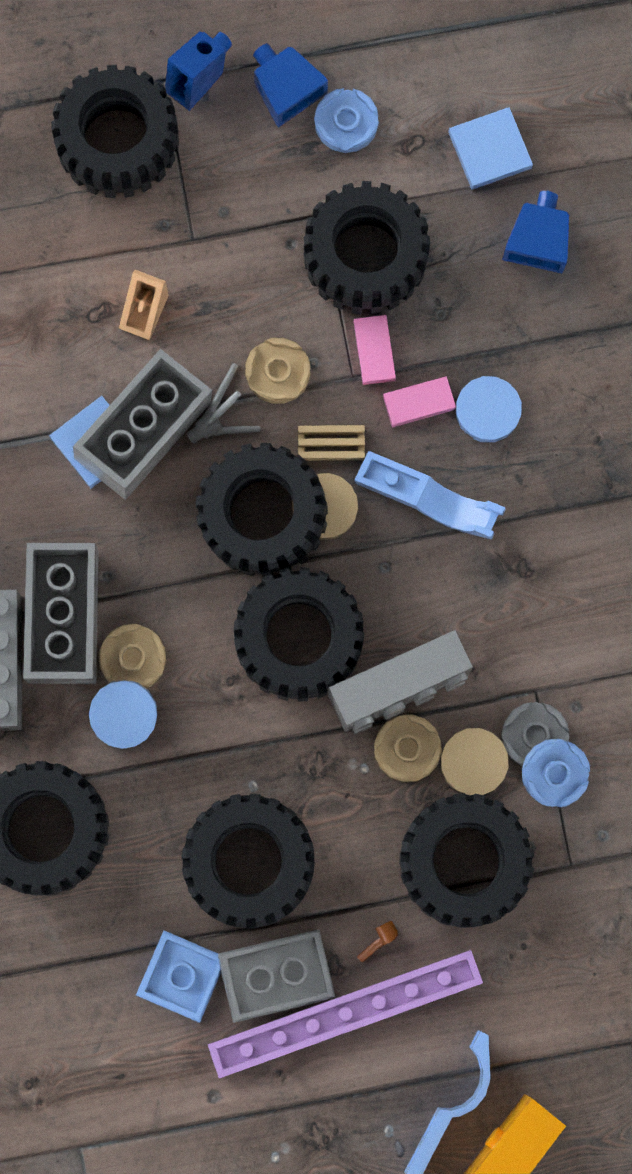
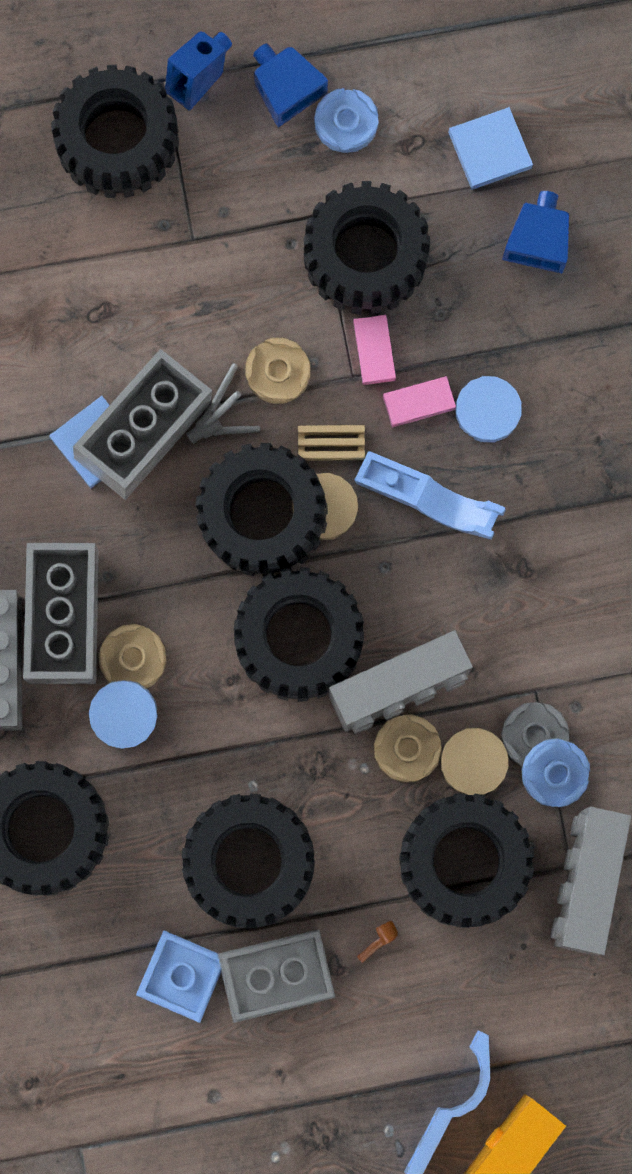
light nougat slope [119,270,169,340] -> none
lavender plate [208,950,483,1078] -> none
none -> light grey brick [550,807,631,955]

